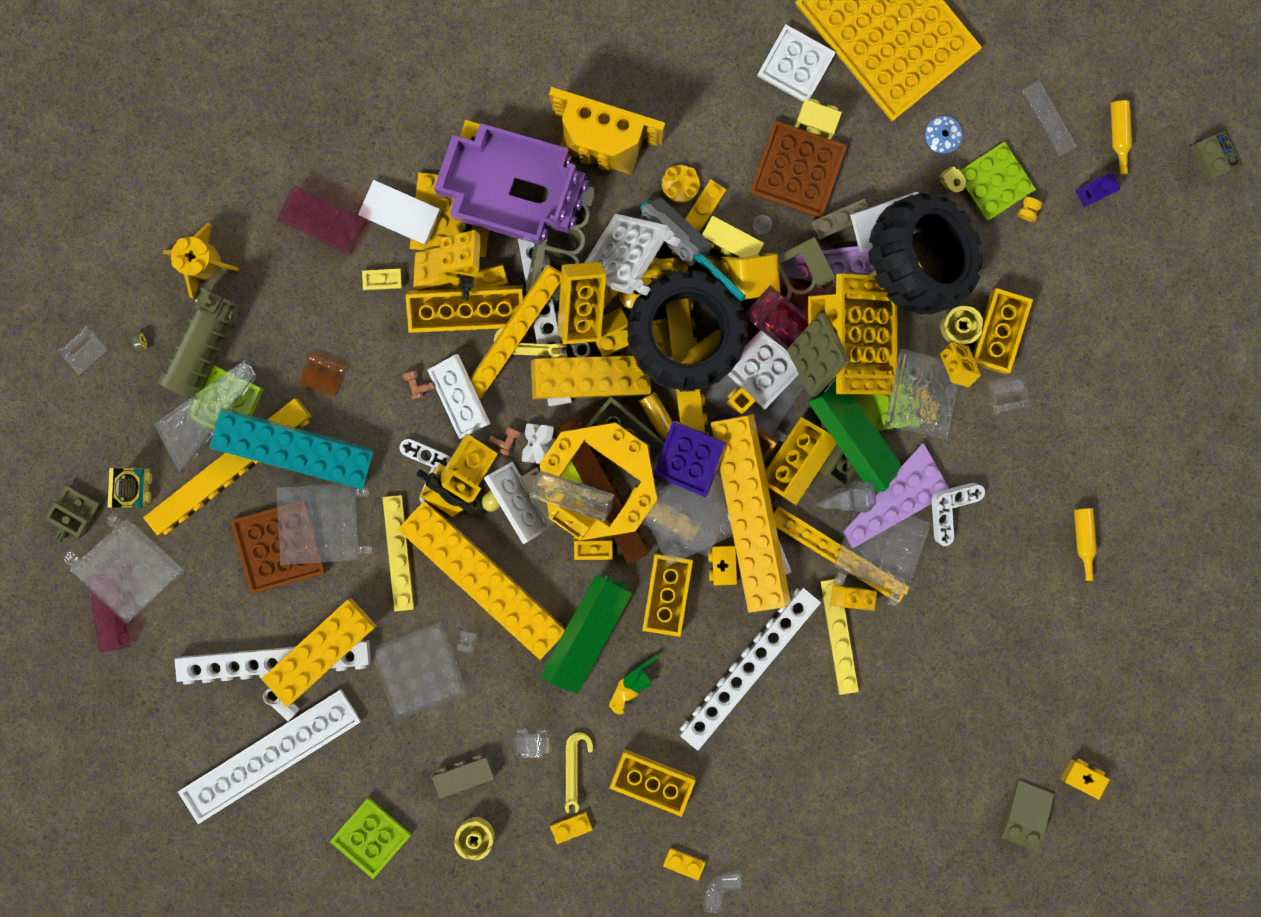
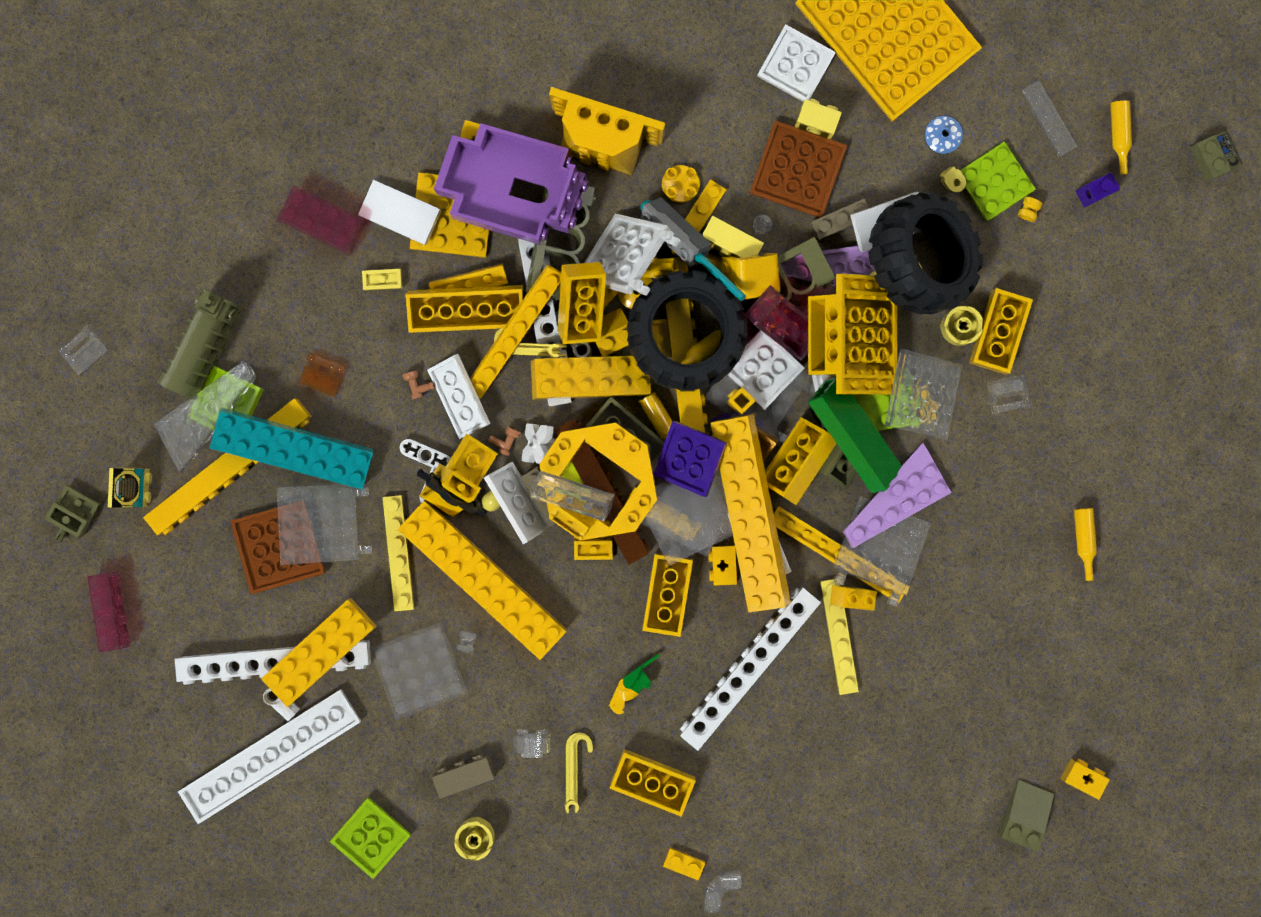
clear plate [63,512,184,624] -> none
olive tile [132,332,147,352] -> none
yellow brick [162,223,239,299] -> none
yellow piece [413,223,480,301] -> none
green brick [540,574,632,694] -> none
yellow plate [550,811,593,844] -> none
olive plate [787,313,850,397] -> none
clear slope [815,481,876,513] -> none
white beam [932,483,985,546] -> none
yellow brick [940,342,981,387] -> none

